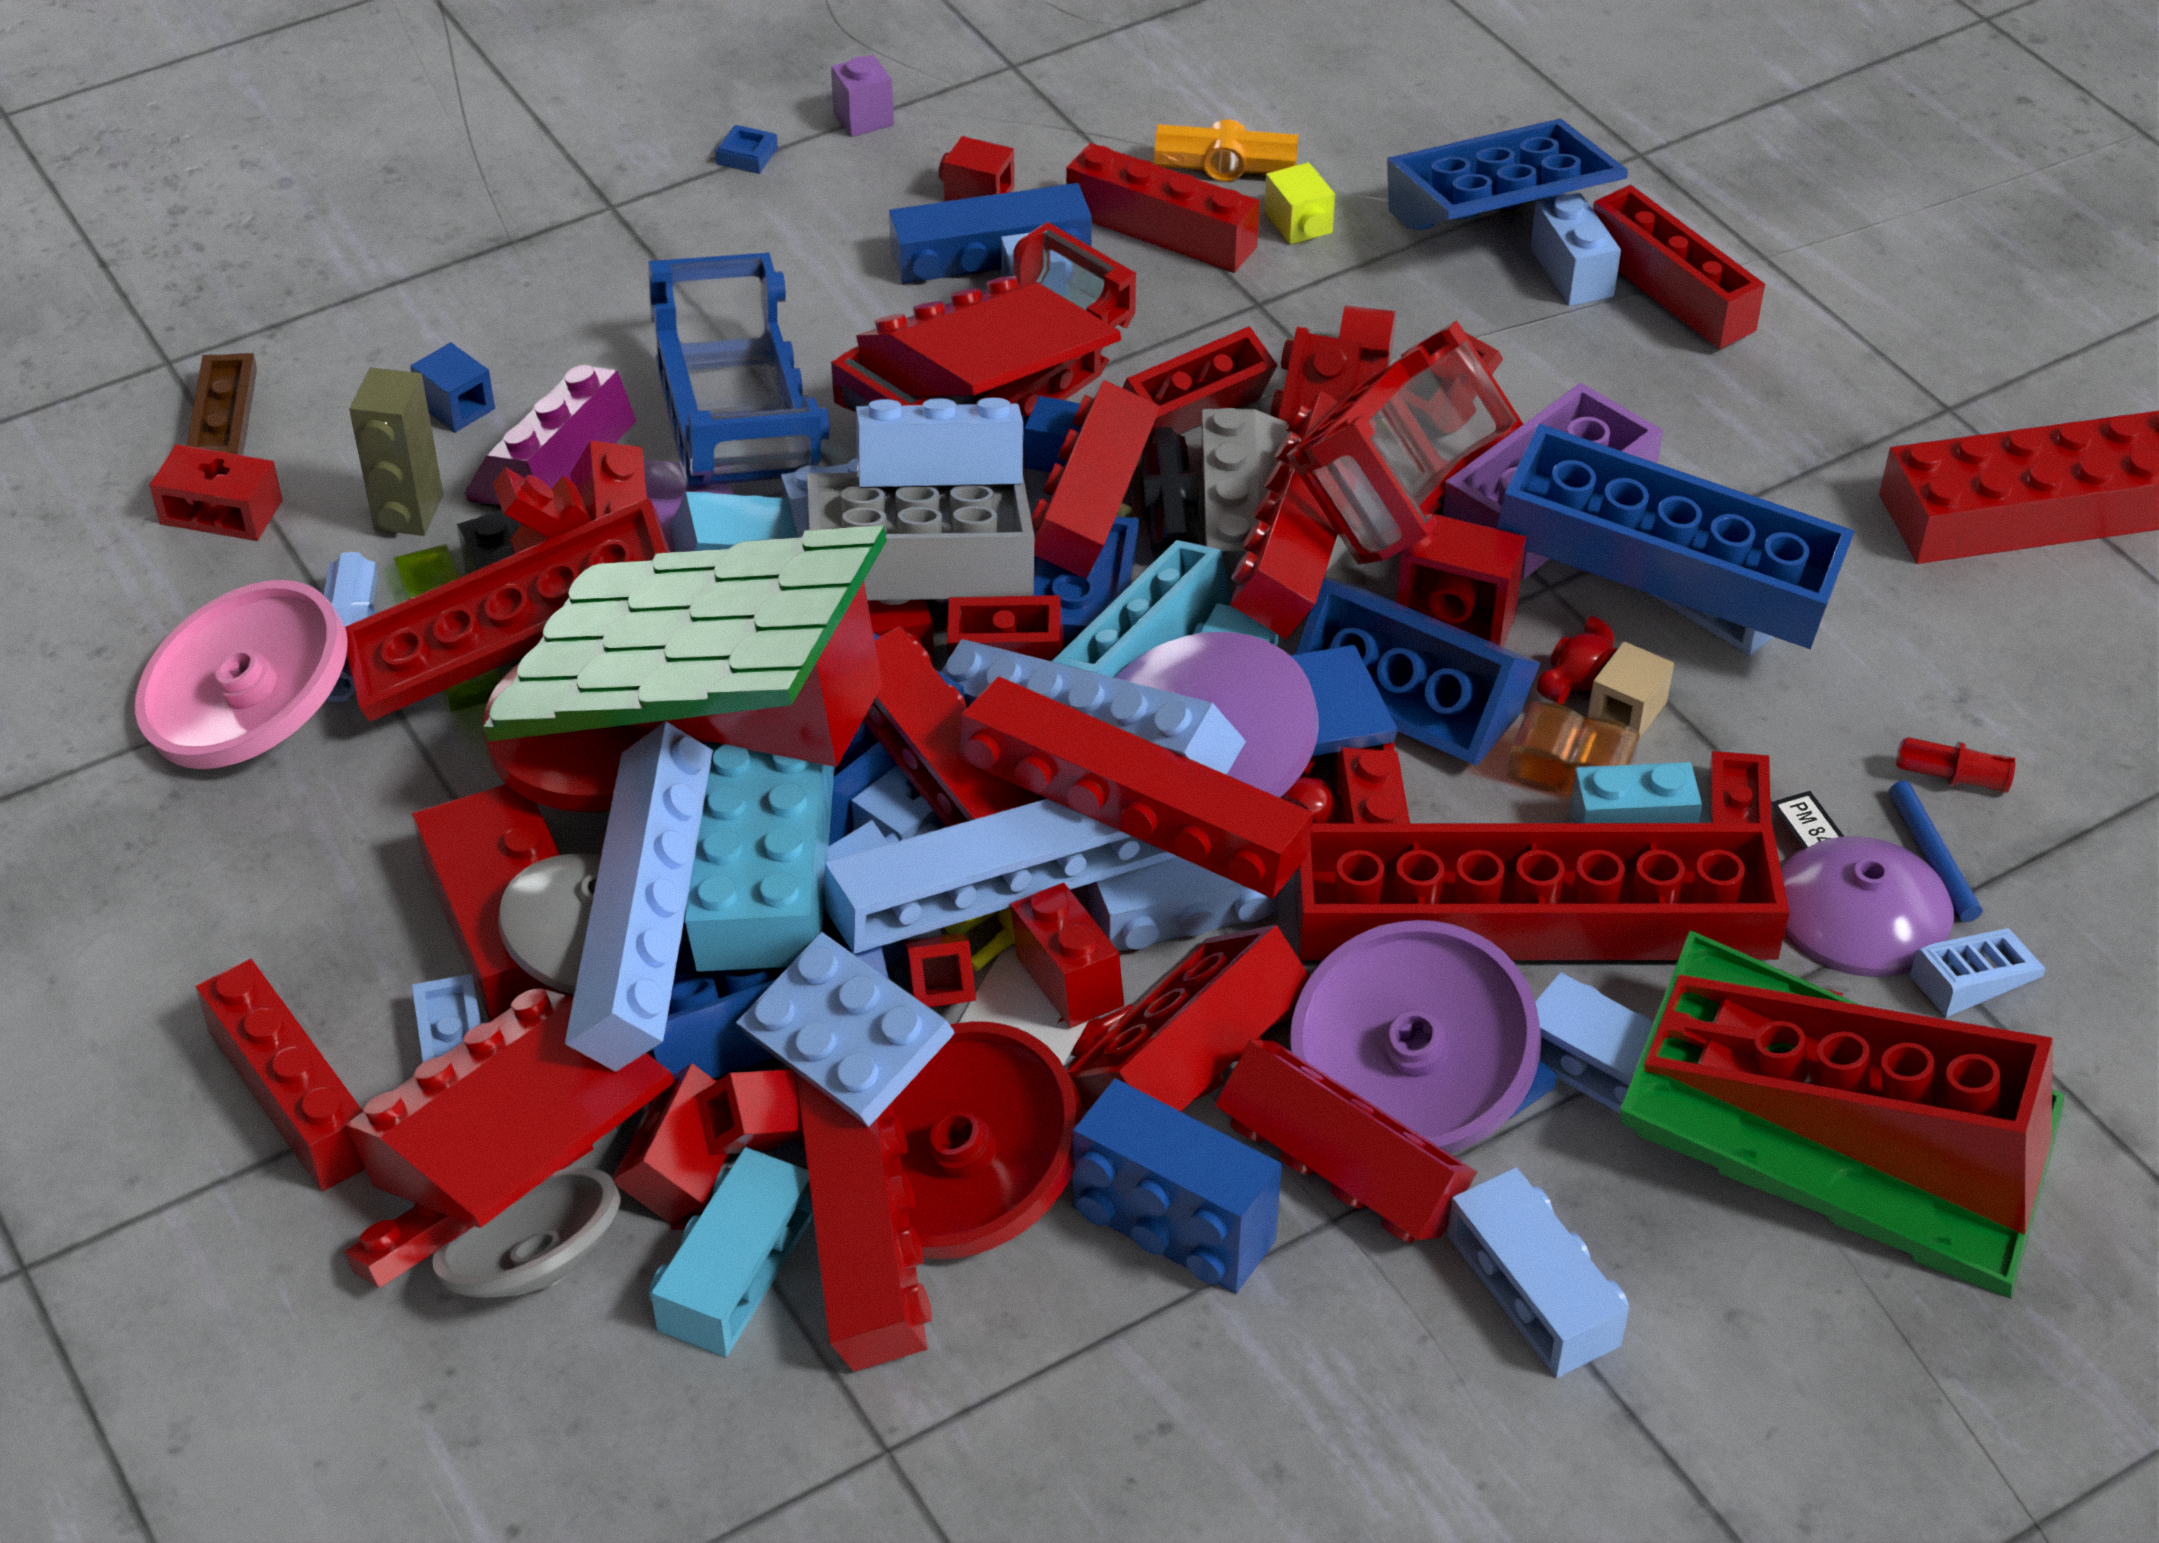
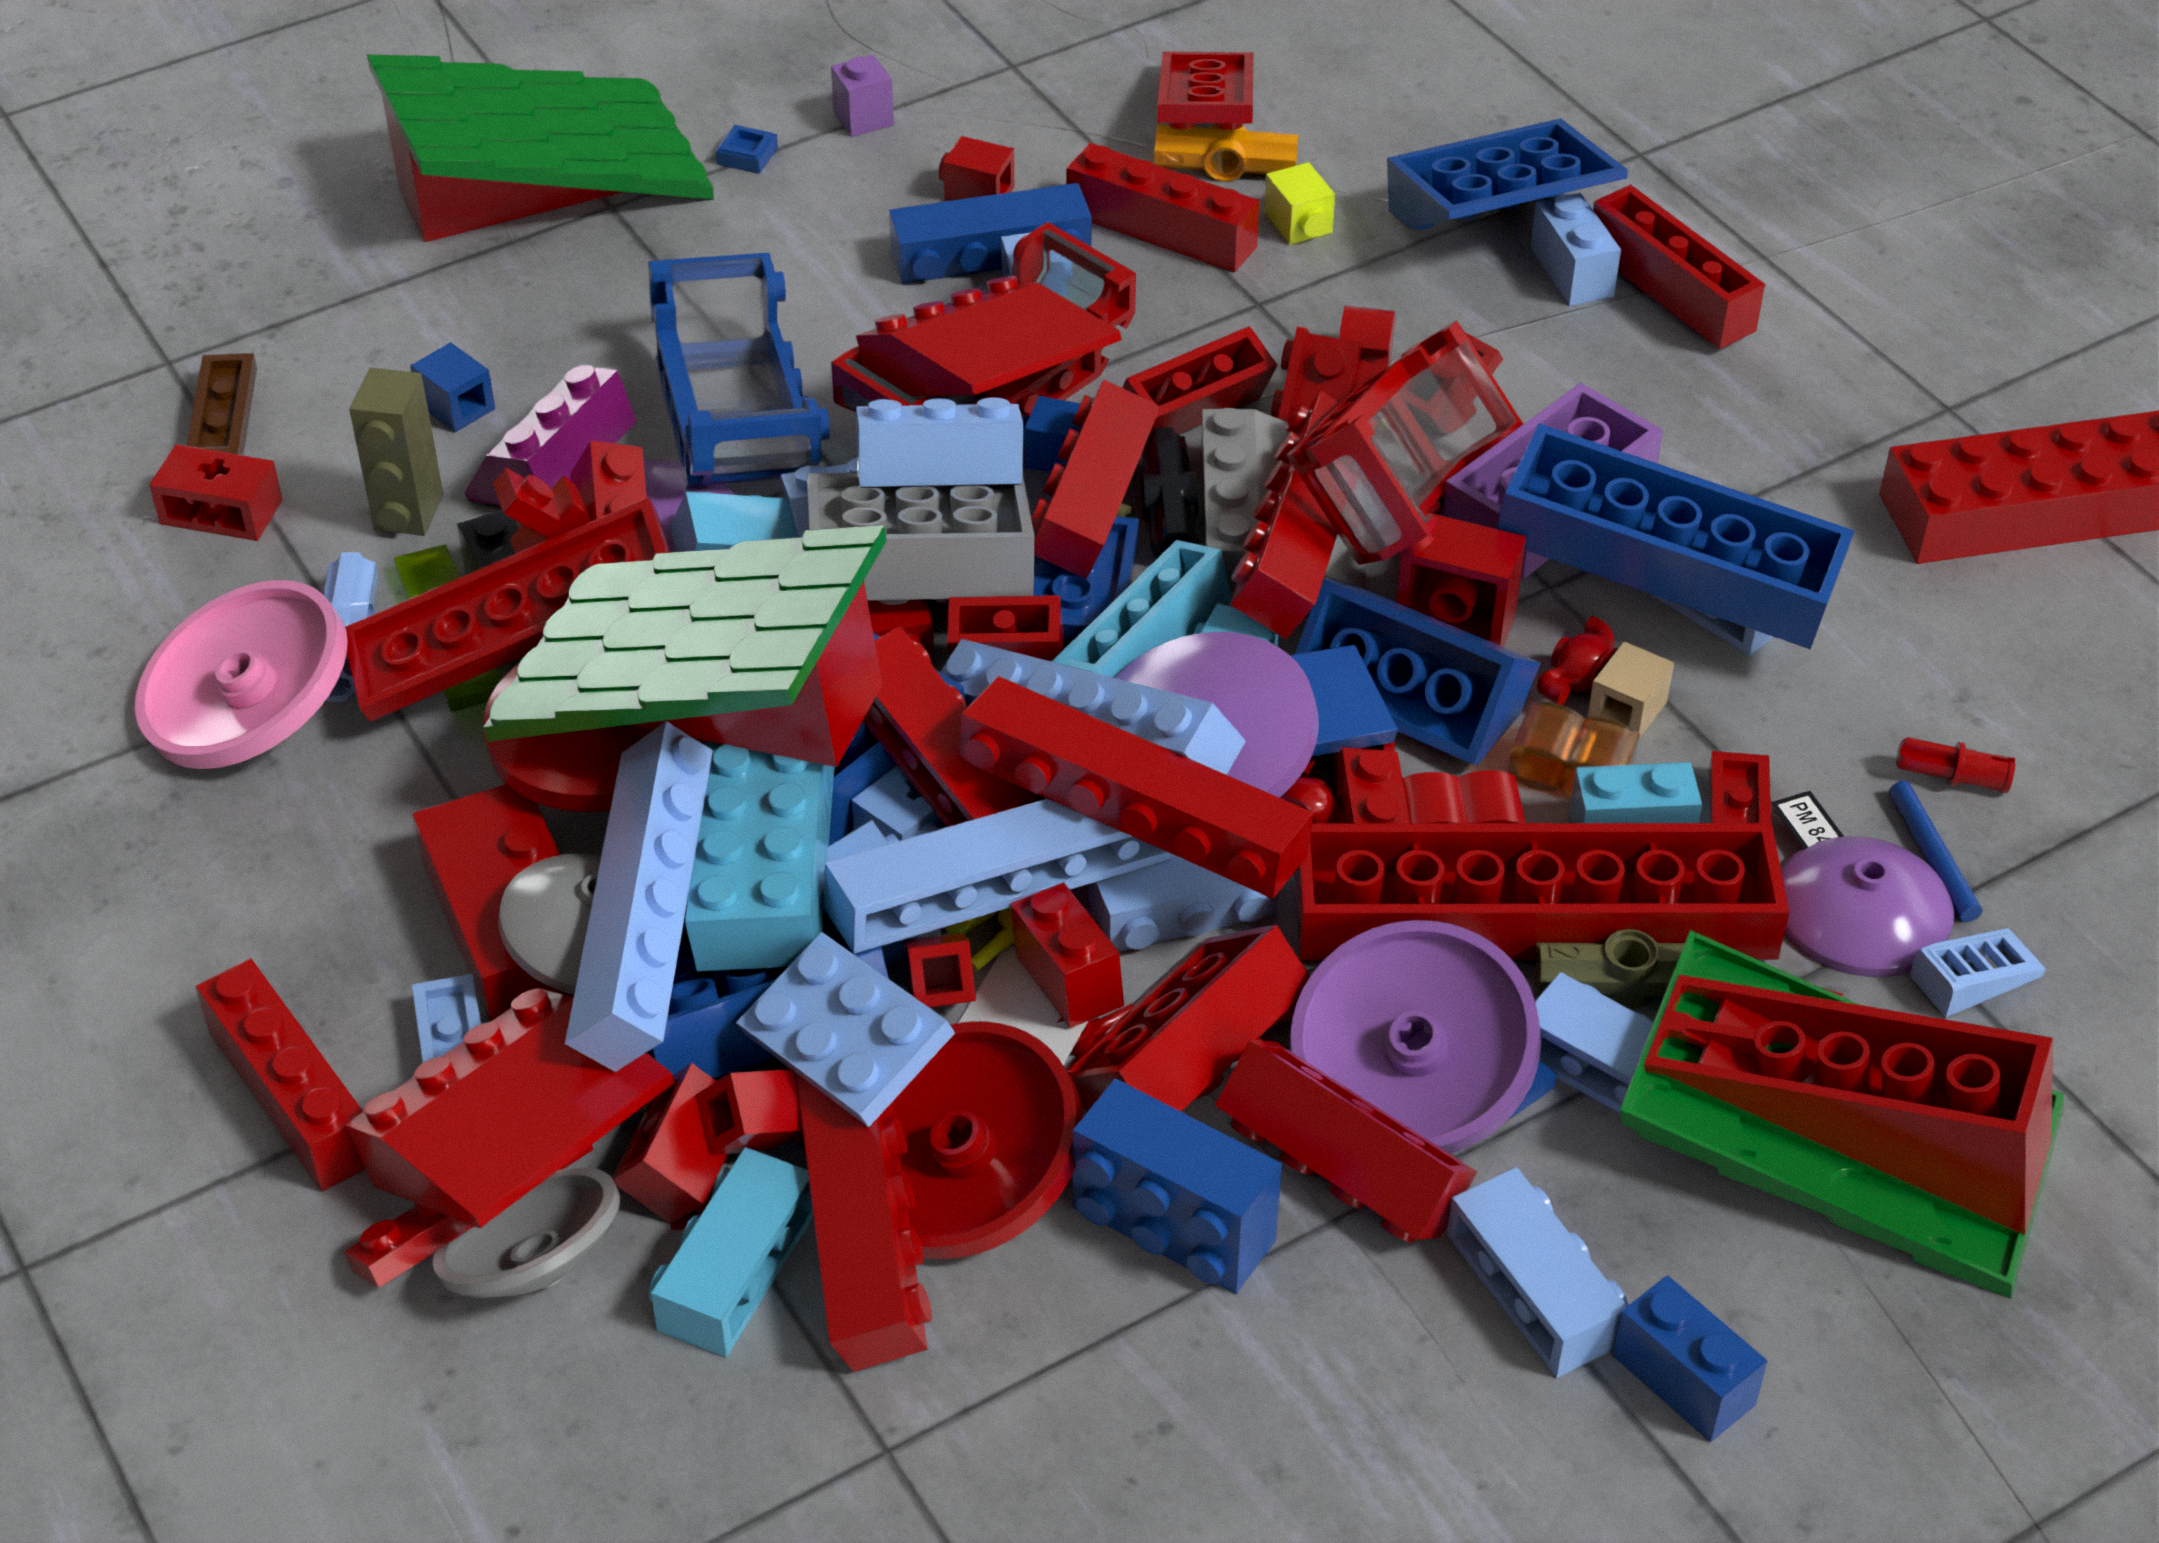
none -> green piece [367,54,714,242]
none -> red plate [1157,51,1254,130]
none -> red brick [1402,770,1526,823]
none -> olive piece [1534,929,1685,1009]
none -> blue brick [1612,1275,1768,1443]

